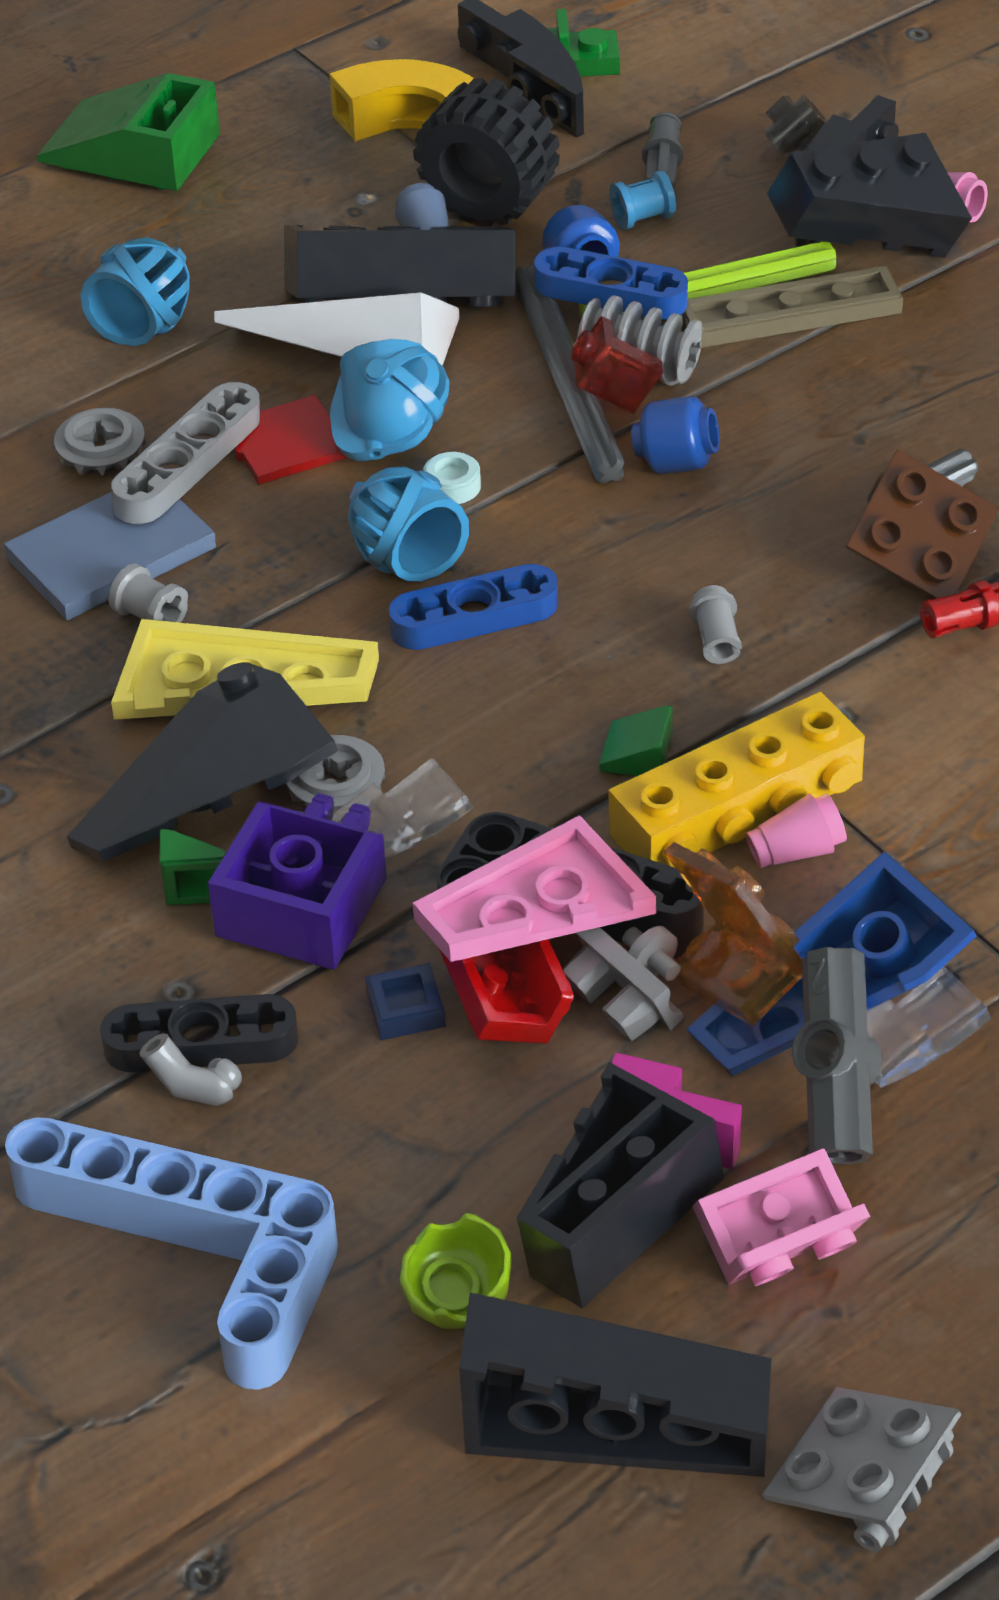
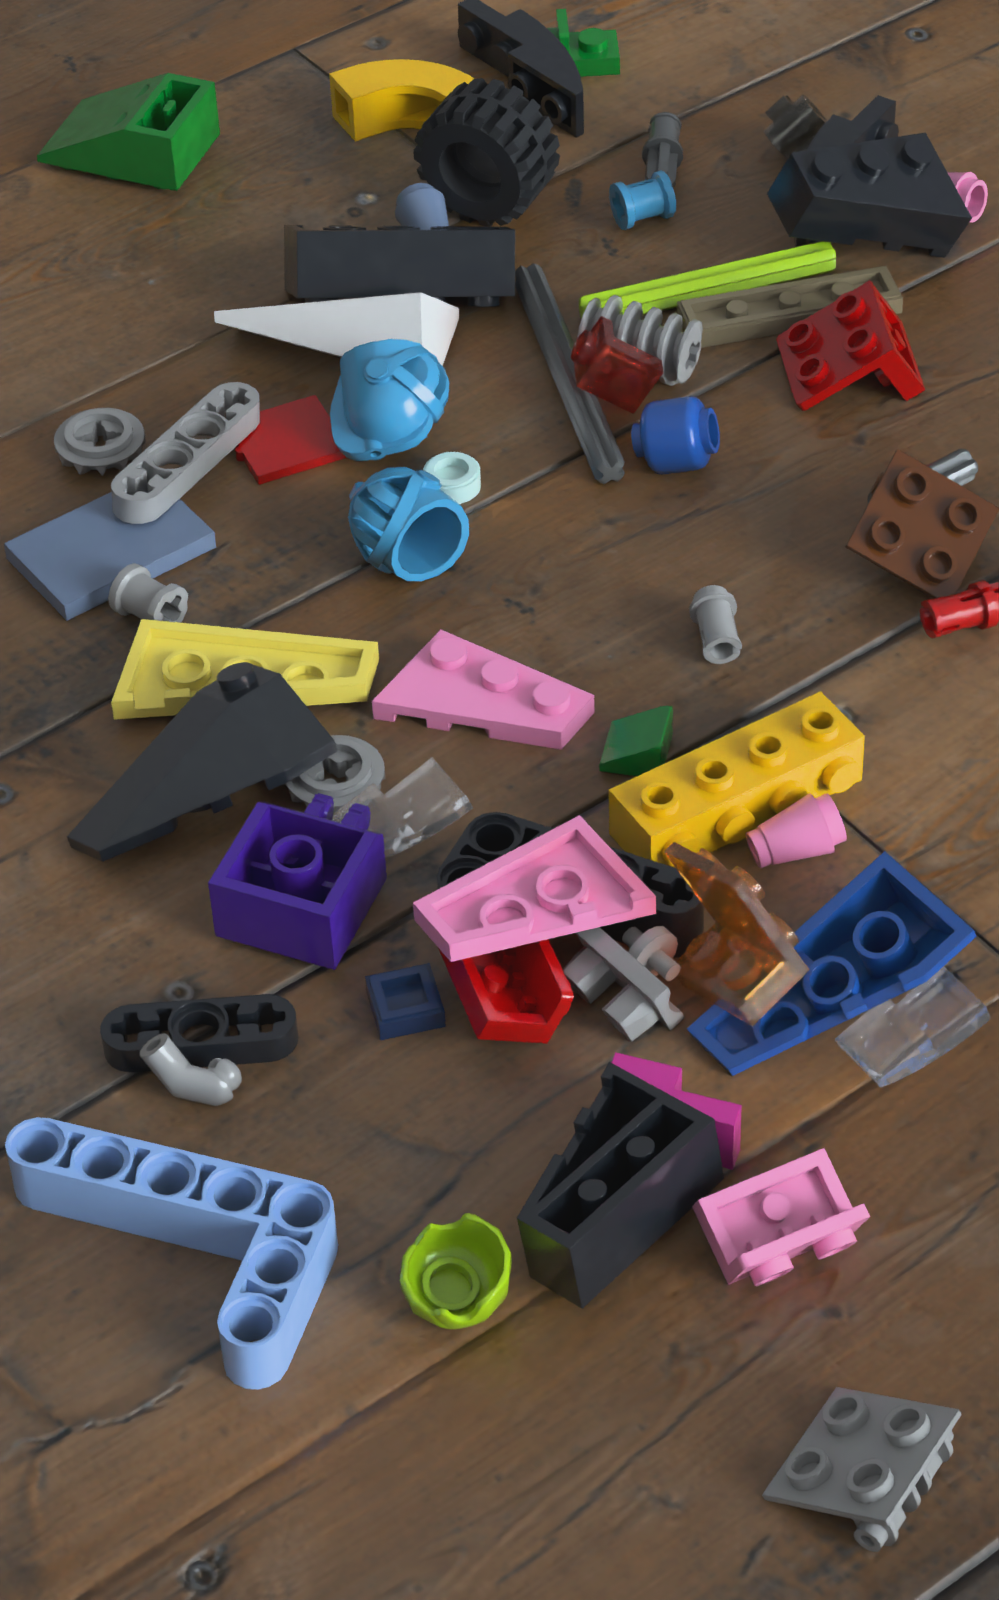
dark azure helmet [80,237,190,346] -> none
green slope [160,829,225,905] -> none
blue beam [389,564,558,650] -> none
black wedge [459,1292,771,1477] -> none
blue beam [534,247,688,319] -> none
blue head [542,205,620,257] -> none
dark grey piece [792,947,882,1165] -> none
none -> bright pink wing [372,629,595,750]
none -> red bracket [776,280,925,411]

